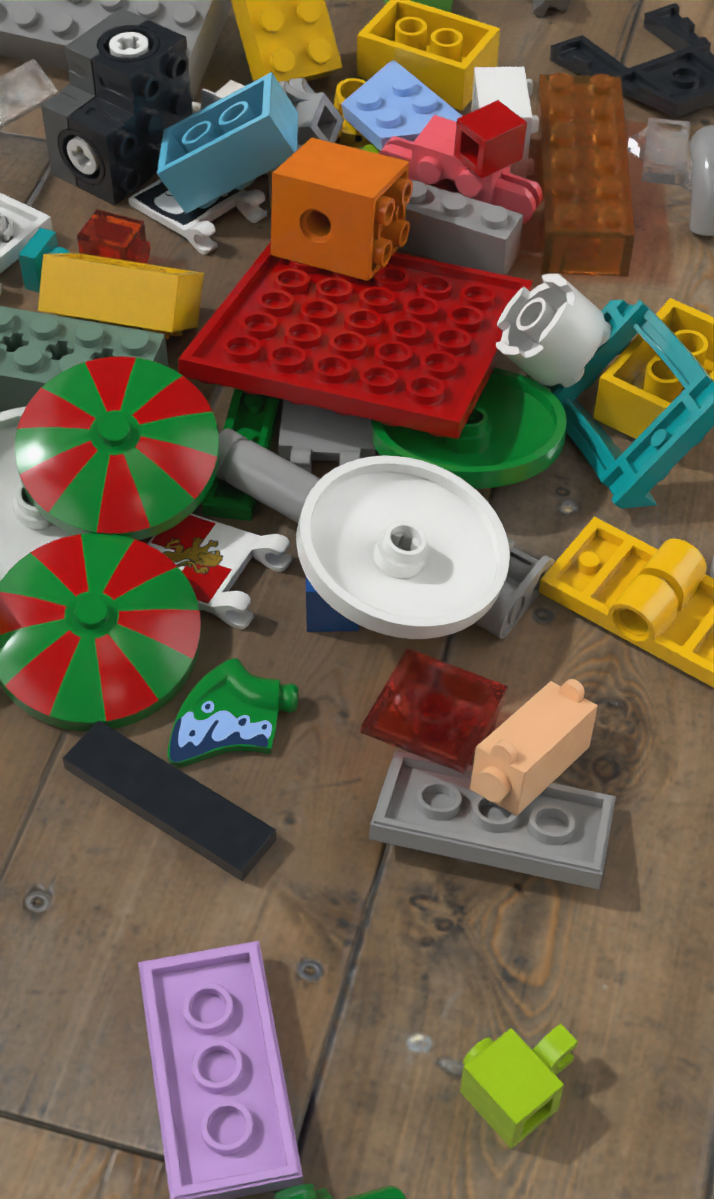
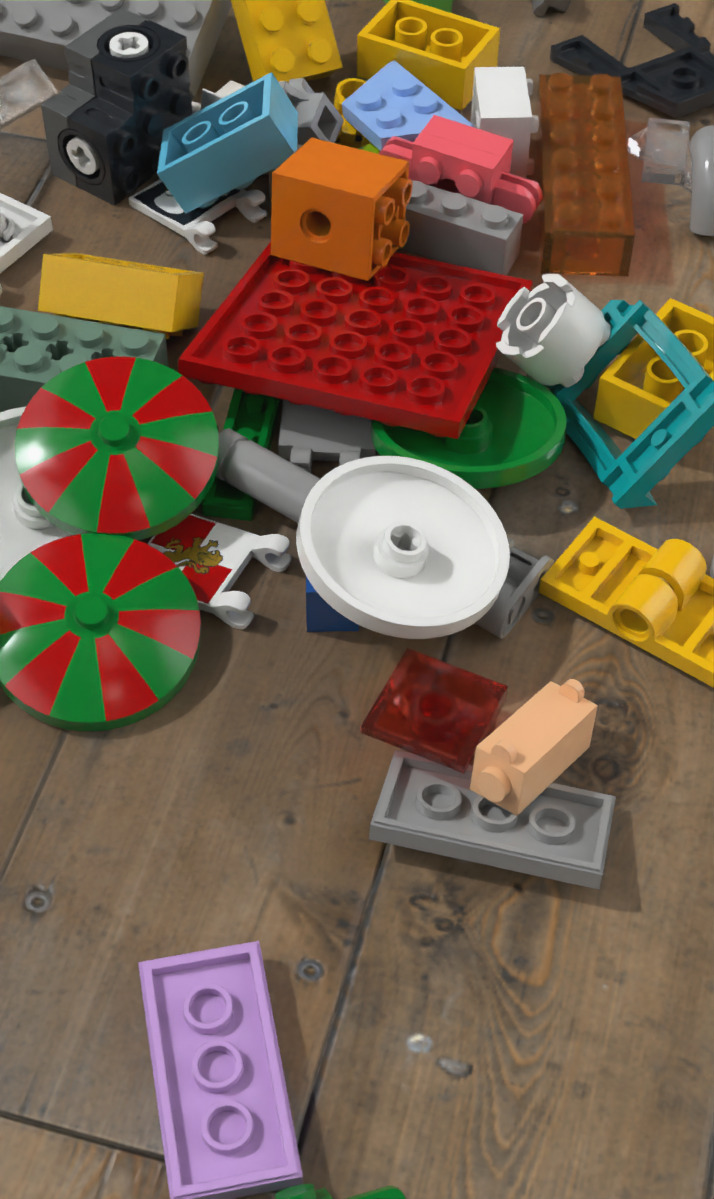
teal tile [18,228,70,293] -> none
black tile [62,721,277,881] -> none
clear red brick [77,209,151,264] -> none
green arm [167,658,299,768] -> none
red brick [454,100,527,178] -> none
lime brick [460,1023,578,1149] -> none

